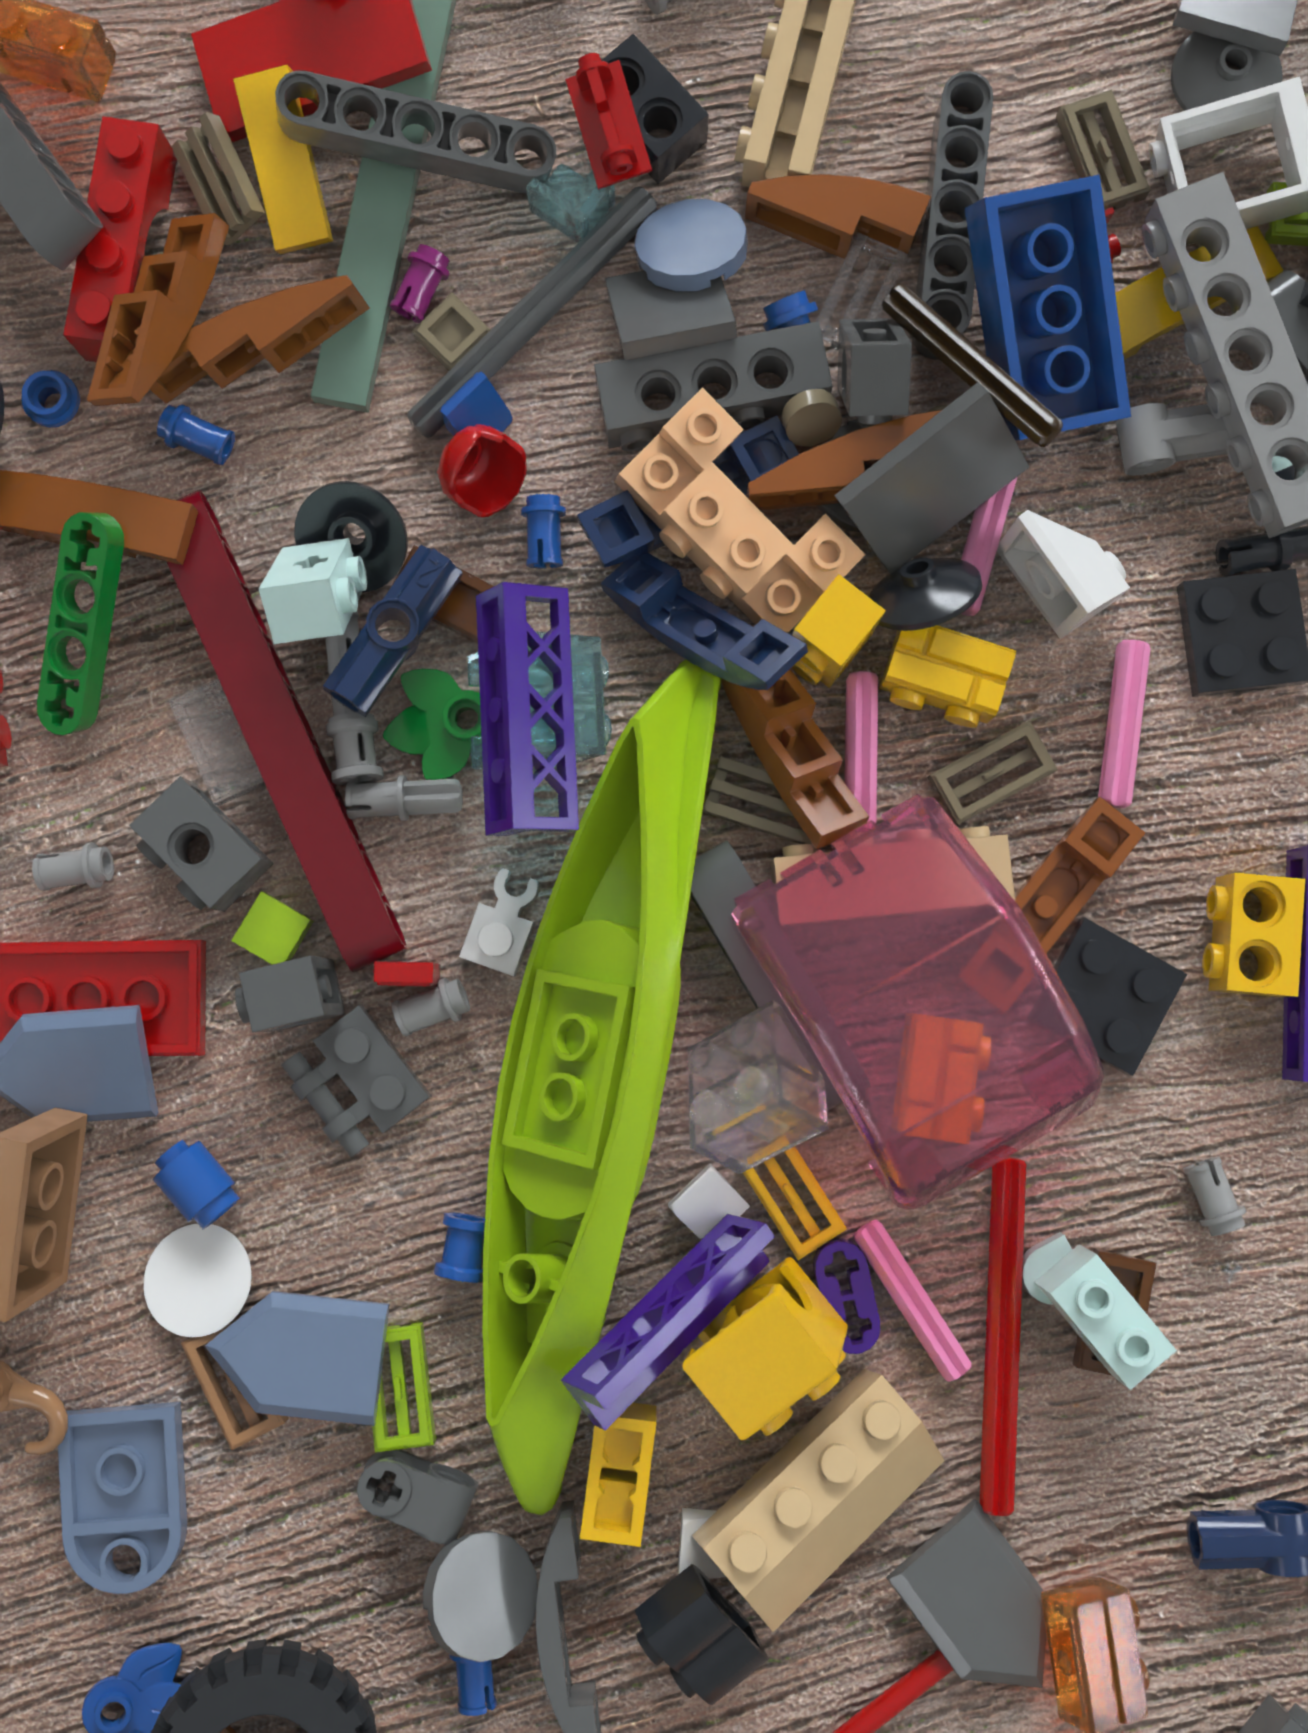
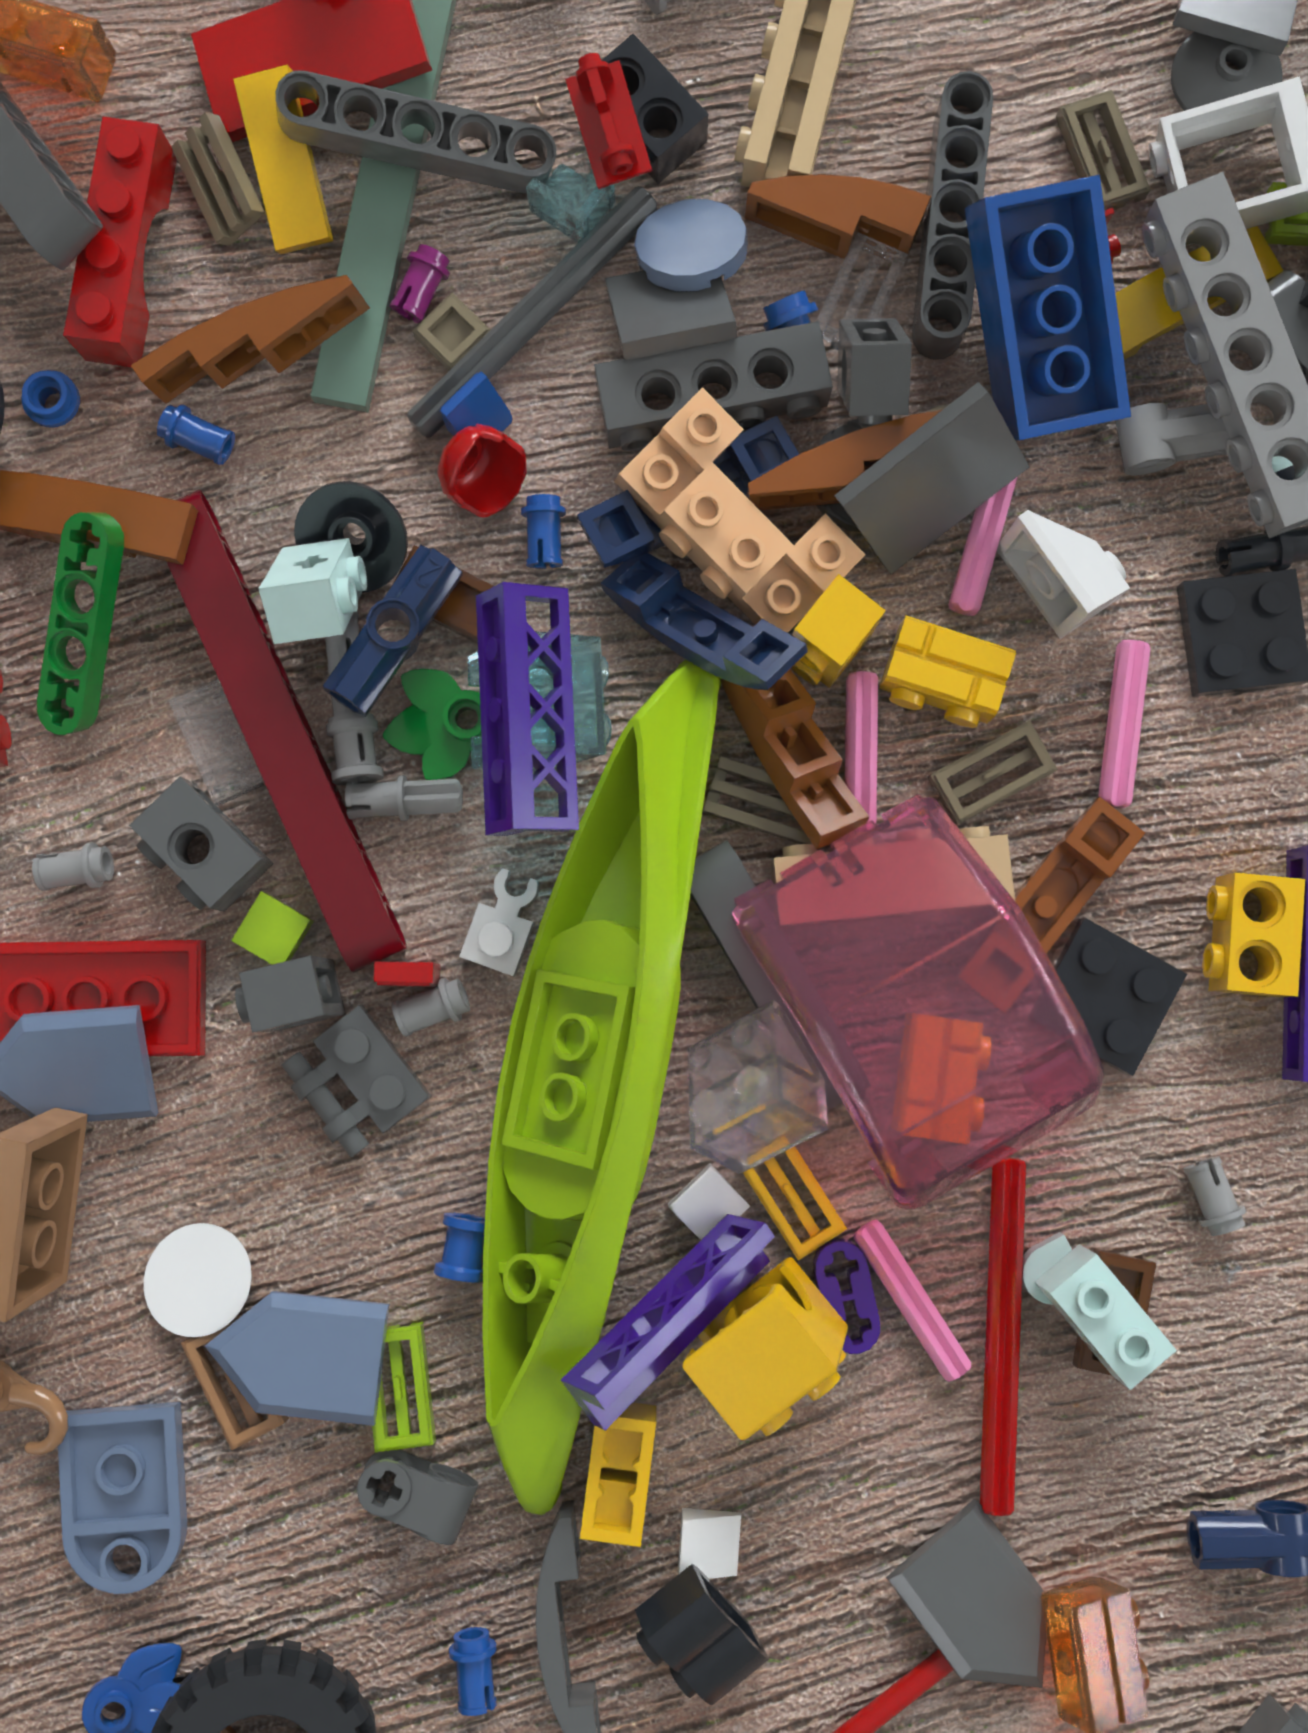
dark orange slope [87,213,229,406] -> none
blue brick [153,1140,240,1230] -> none
tile [422,1531,538,1662] -> none
tan slope [691,1369,945,1632] -> none
dark tan tile [781,389,842,447] -> none
black dish [869,558,982,631] -> none
dark brown axle [882,284,1063,447] -> none

